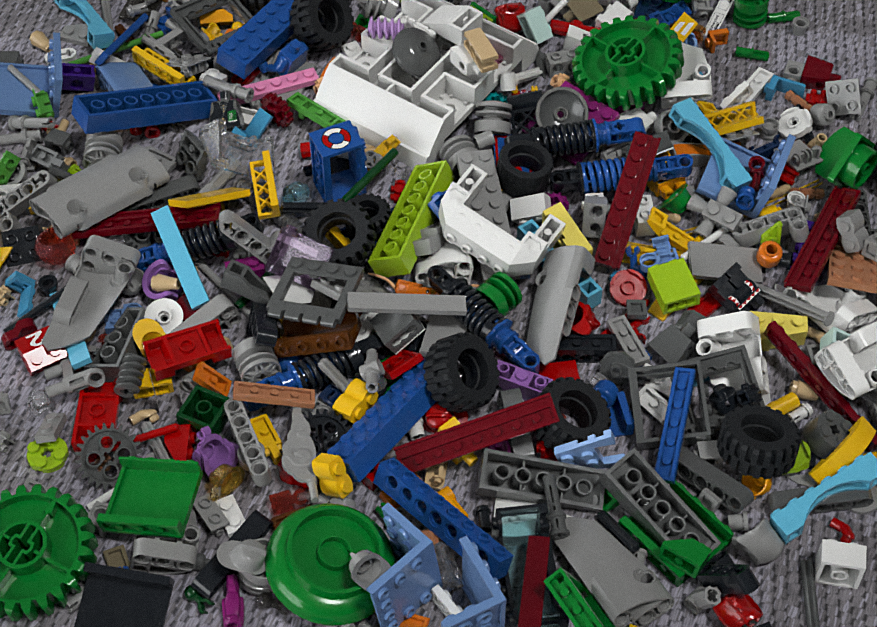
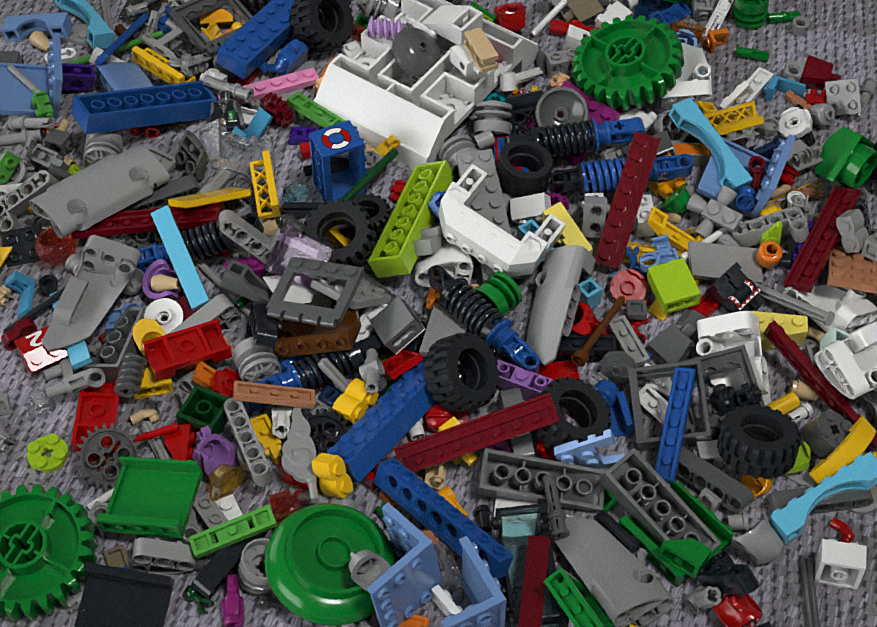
light grey plate [34,412,67,444] -> none
light grey piece [217,539,267,575] -> none
light grey tile [347,292,467,316] -> none
orange animal [367,272,433,294] -> none
light aqua brick [517,6,553,44] -> none
yellow sticker [670,12,698,42] -> none
tan cone [807,133,827,149] -> none
none -> medium blue arch [0,12,73,42]
none -> bright green hinge [188,504,278,559]
none -> red tile [210,368,243,402]
none -> tan cone [262,219,279,237]
none -> white piece [272,407,293,439]
none -> dark purple plate [288,126,318,145]
none -> reddish brown piece [571,296,625,367]

